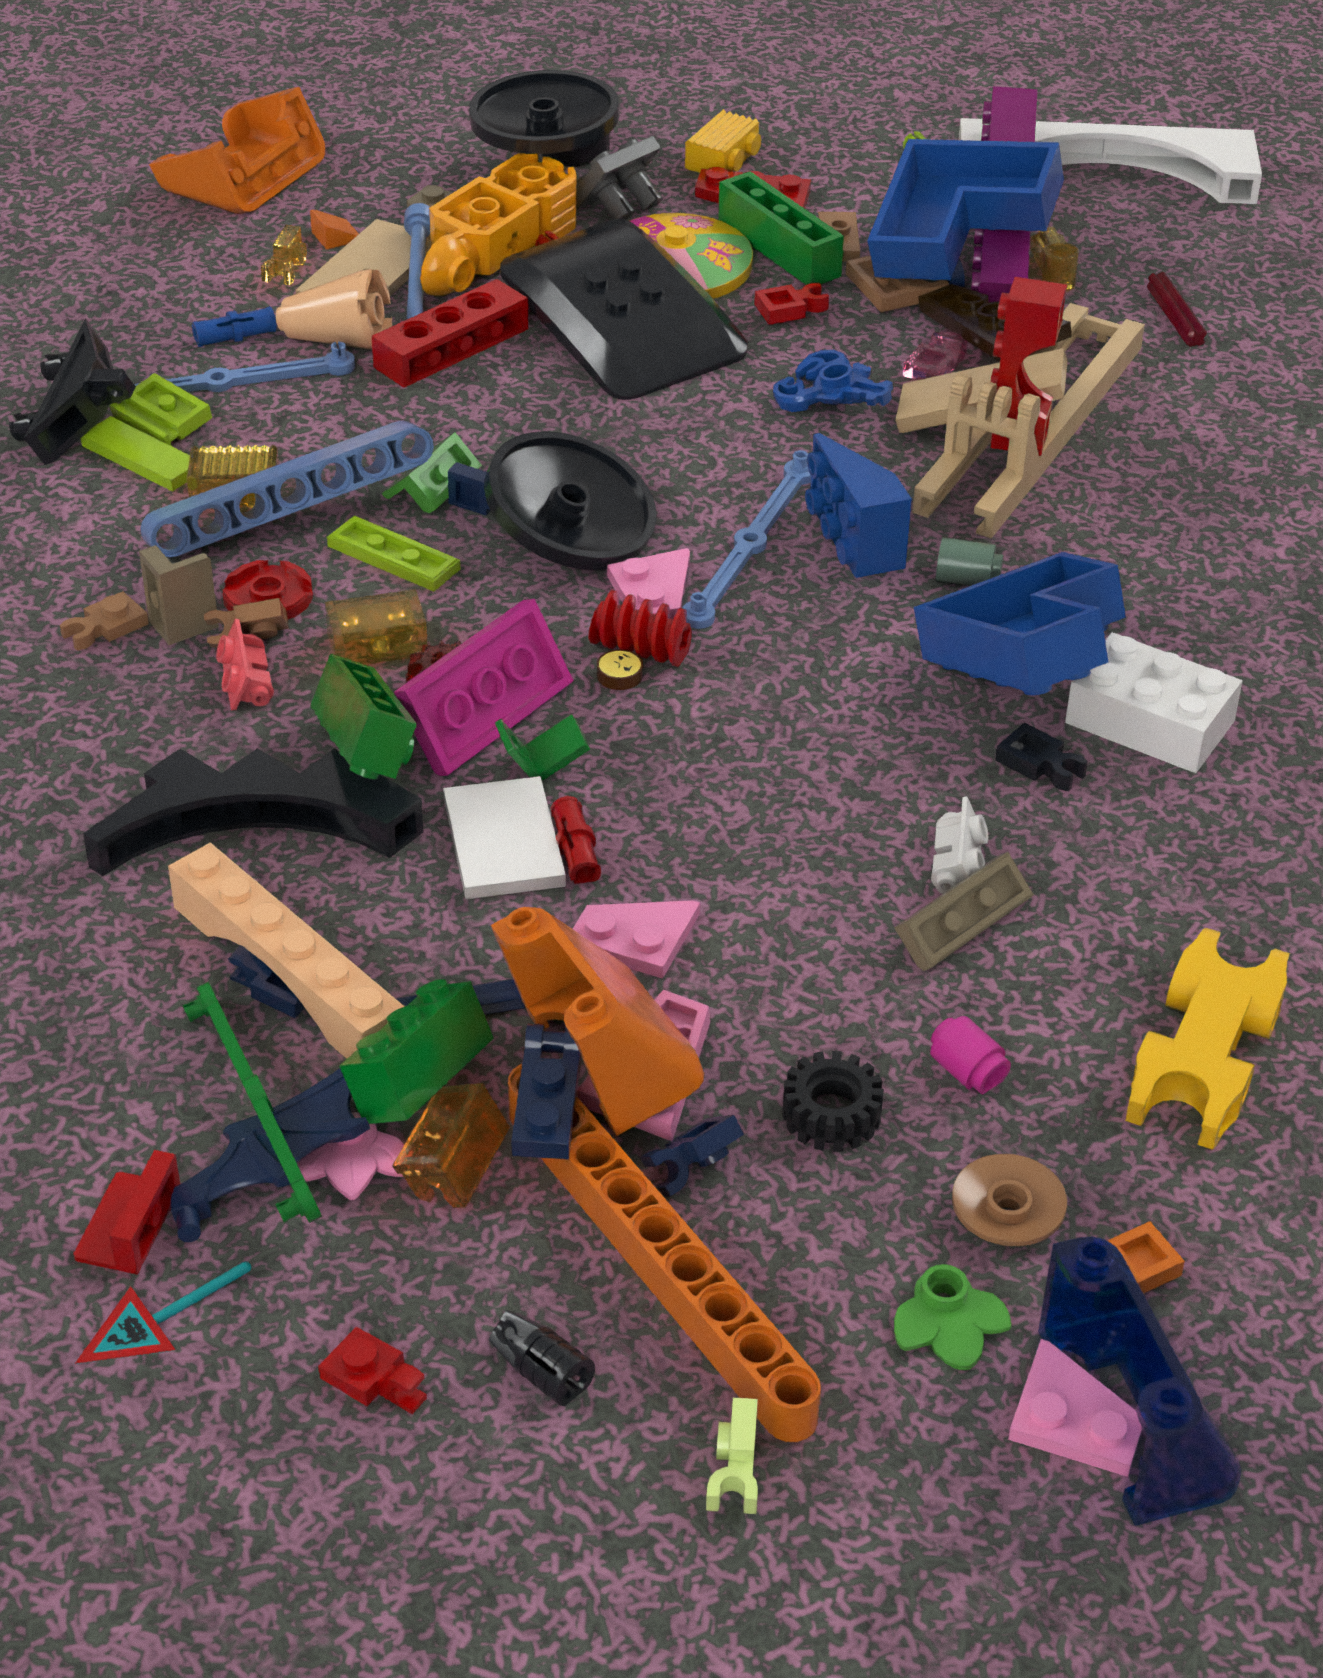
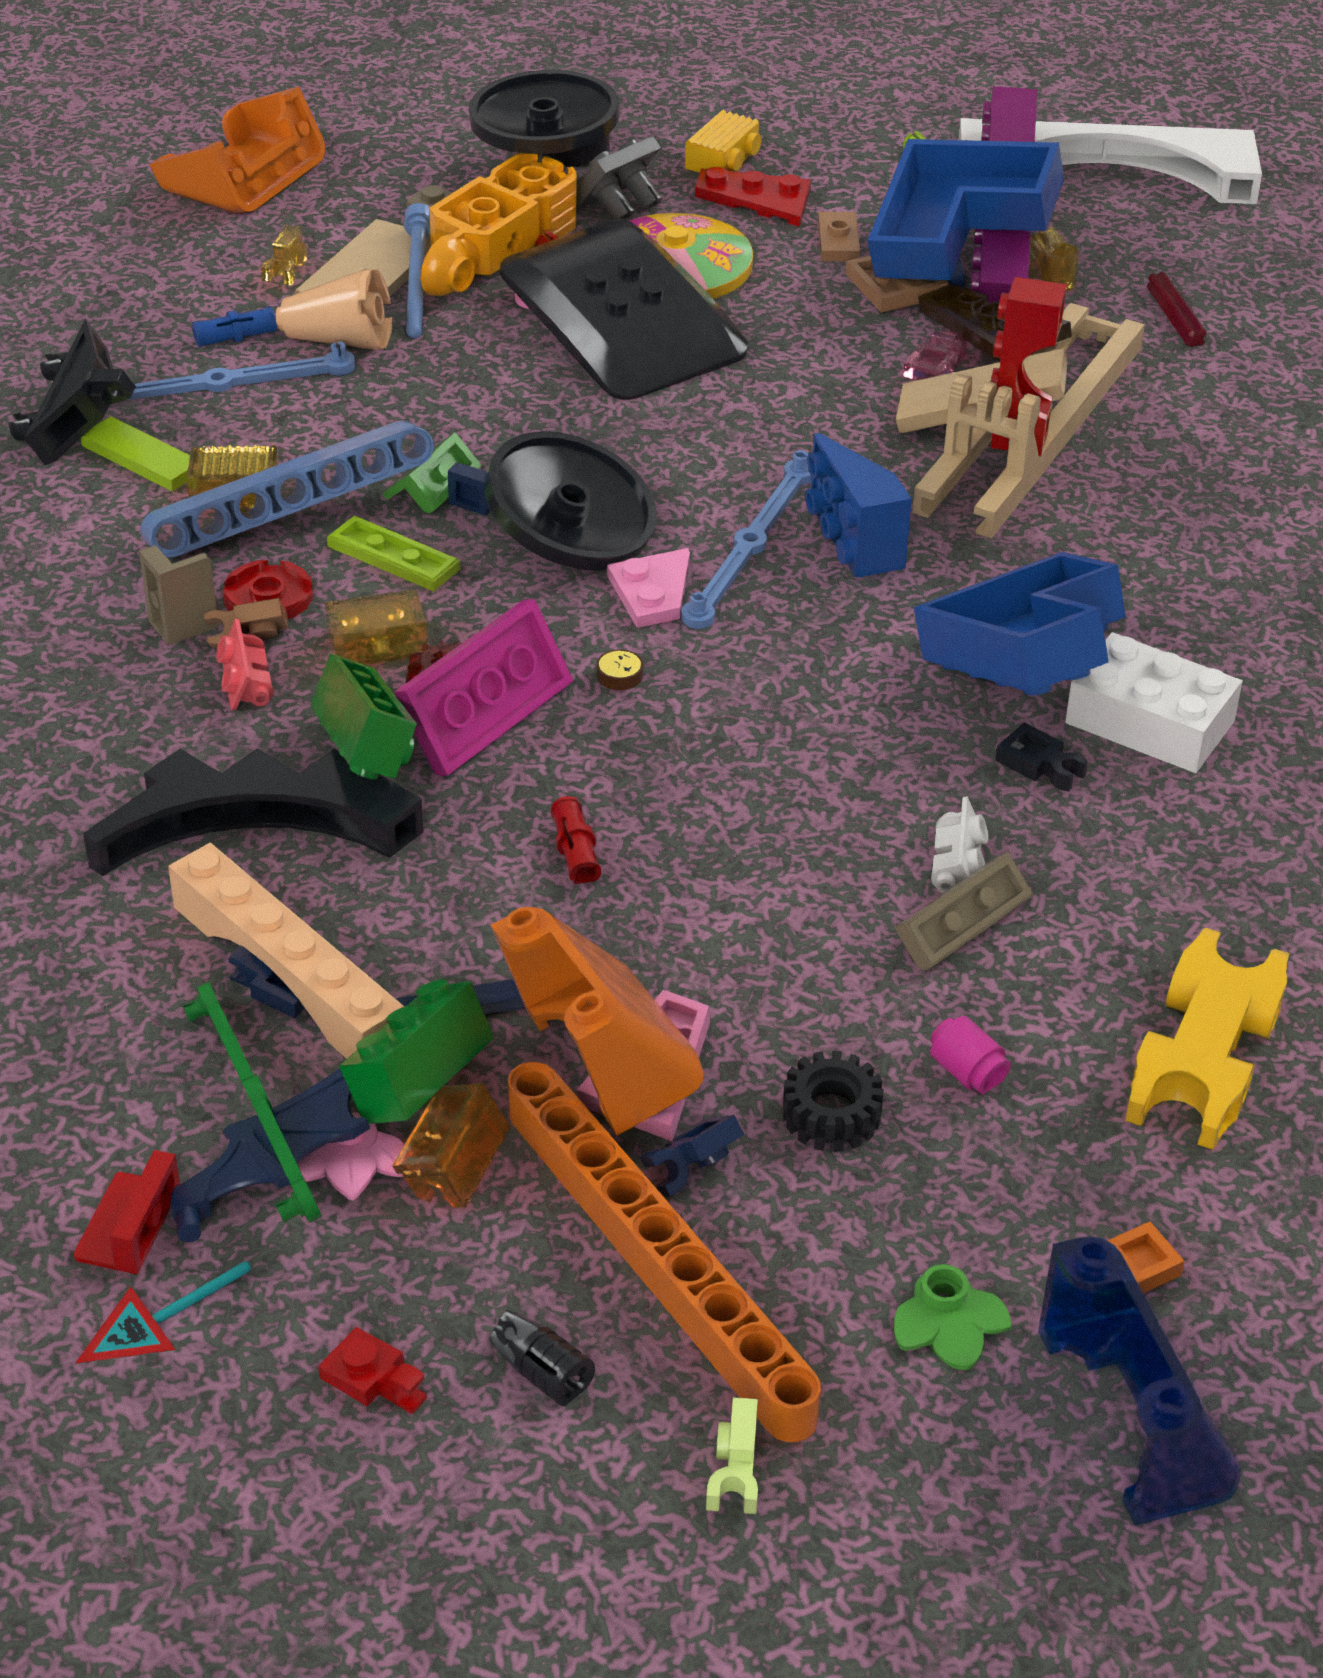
medium nougat plate [60,591,149,650] -> none
lime plate [110,373,213,446] -> none
orange slope [310,209,359,250] -> none
red brick [371,279,529,388] -> none
white tile [443,776,566,899] -> none
green bracket [495,715,590,781] -> none
dark blue plate [511,1024,582,1159] -> none
bright pink wing [573,900,700,979] -> none
red piece [588,590,692,667] -> none
green brick [718,171,844,285] -> none
red plate [754,283,829,325] -> none
blue animal [773,350,893,412] -> none
sand green brick [936,537,1004,586] -> none
medium nougat dish [952,1154,1067,1246] -> none
bright pink wing [1008,1339,1145,1477] -> none

